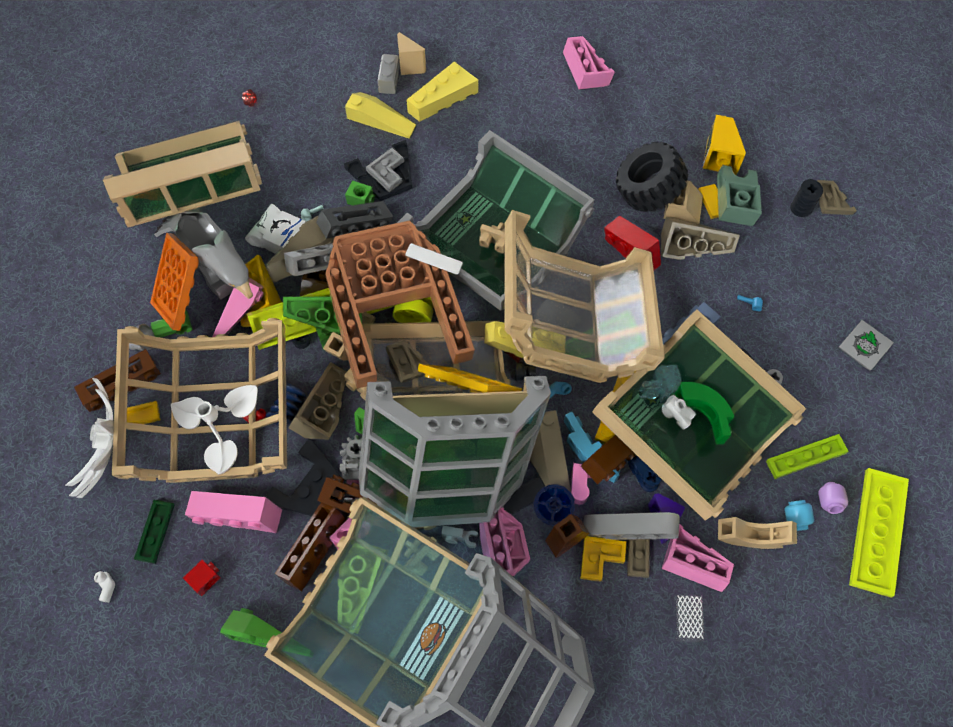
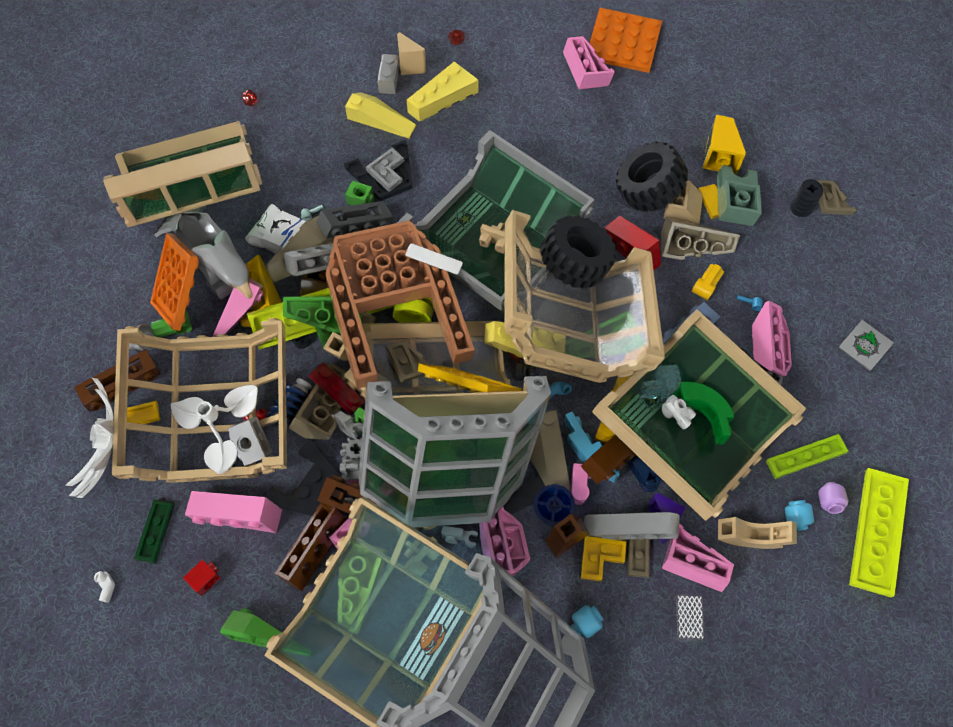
none -> light grey brick [228,416,273,466]
none -> light grey bush [294,378,312,396]
none -> dark red plate [309,362,365,416]
none -> light grey plate [334,411,363,439]
none -> clear red plate [449,30,465,45]
none -> black tyre [540,215,617,288]
none -> medium azure head [571,605,604,638]
none -> orange plate [589,8,662,73]
none -> yellow piece [691,264,724,301]
none -> bright pink wedge [752,301,792,376]

